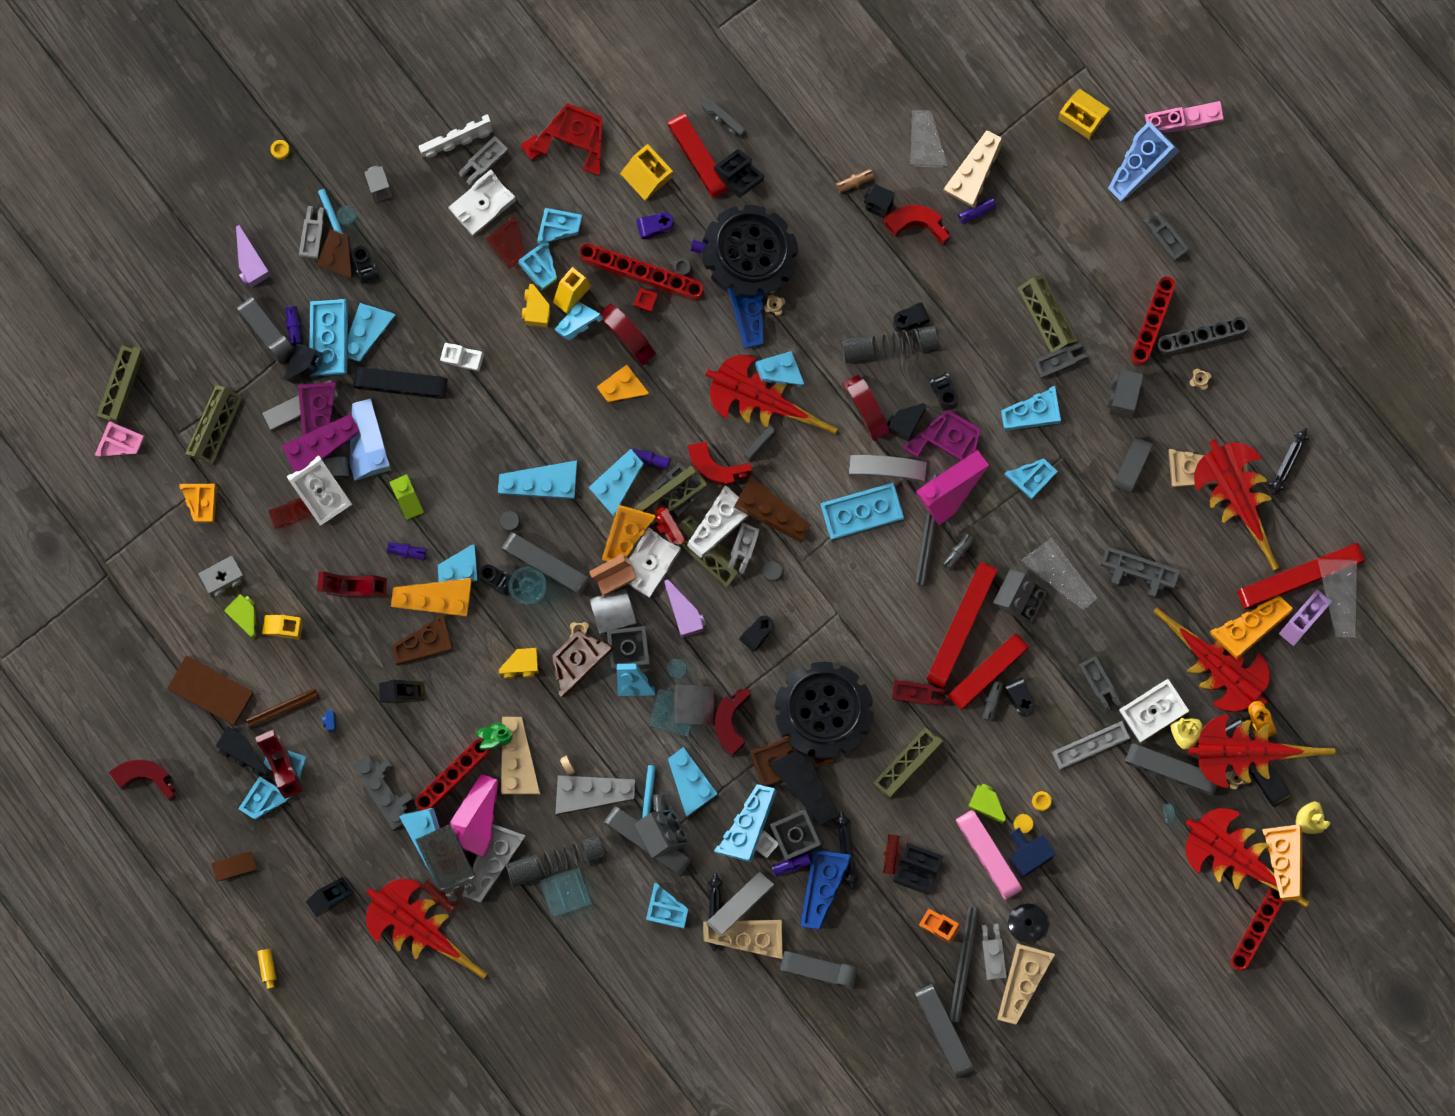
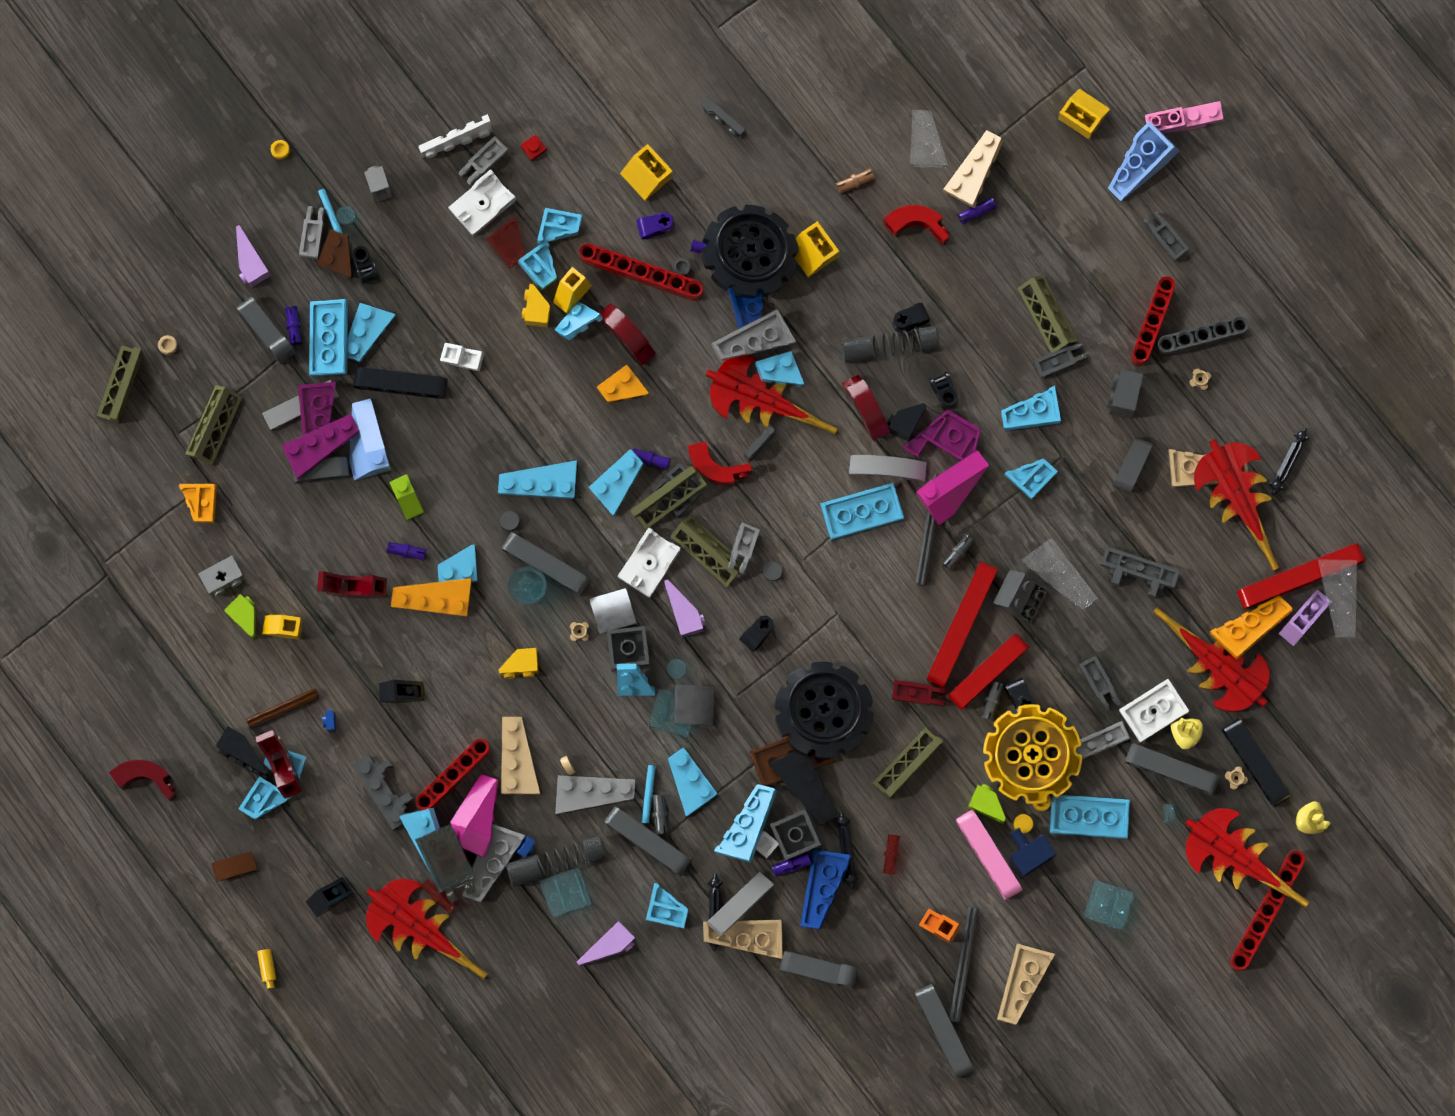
bright pink wing [95,421,145,456] -> none
reddish brown tile [167,655,254,726] -> none
clear red slope [268,498,312,529] -> none
black slope [283,343,323,384] -> none
white piece [287,455,352,526] -> none
reddish brown wing [392,613,453,666] -> none
green plate [476,723,513,750] -> none
black piece [479,564,517,596] -> none
red wing [530,103,602,176] -> none
wing [552,631,615,697] -> none
nougat panel [589,554,637,596] -> none
light orange wing [602,505,655,561] -> none
red plate [634,288,658,313] -> none
dark grey slope [635,809,690,858] -> none
red hinge [655,507,685,545] -> none
red beam [667,113,730,199] -> none
white wing [687,485,749,558] -> none
black slope [714,149,765,198] -> none
dark red arch [715,687,751,758] -> none
reddish brown wing [734,475,811,543] -> none
tan plate [764,294,785,316] -> none
black brick [864,183,895,219] -> none
black slope [893,843,943,895] -> none
light grey hinge [982,924,1007,980] -> none
black dish [1008,904,1047,943] -> none
red animal [1189,715,1335,788] -> none
light orange piece [1248,701,1277,737] -> none
light orange wing [1262,825,1302,901] -> none
none -> tan tile [158,335,178,355]
none -> blue plate [515,836,536,857]
none -> lavender slope [577,921,636,966]
none -> light grey wing [711,309,796,361]
none -> yellow slope [793,221,839,278]
none -> yellow piece [983,704,1082,804]
none -> medium azure tile [1050,794,1130,839]
none -> clear light blue slope [1083,880,1135,930]

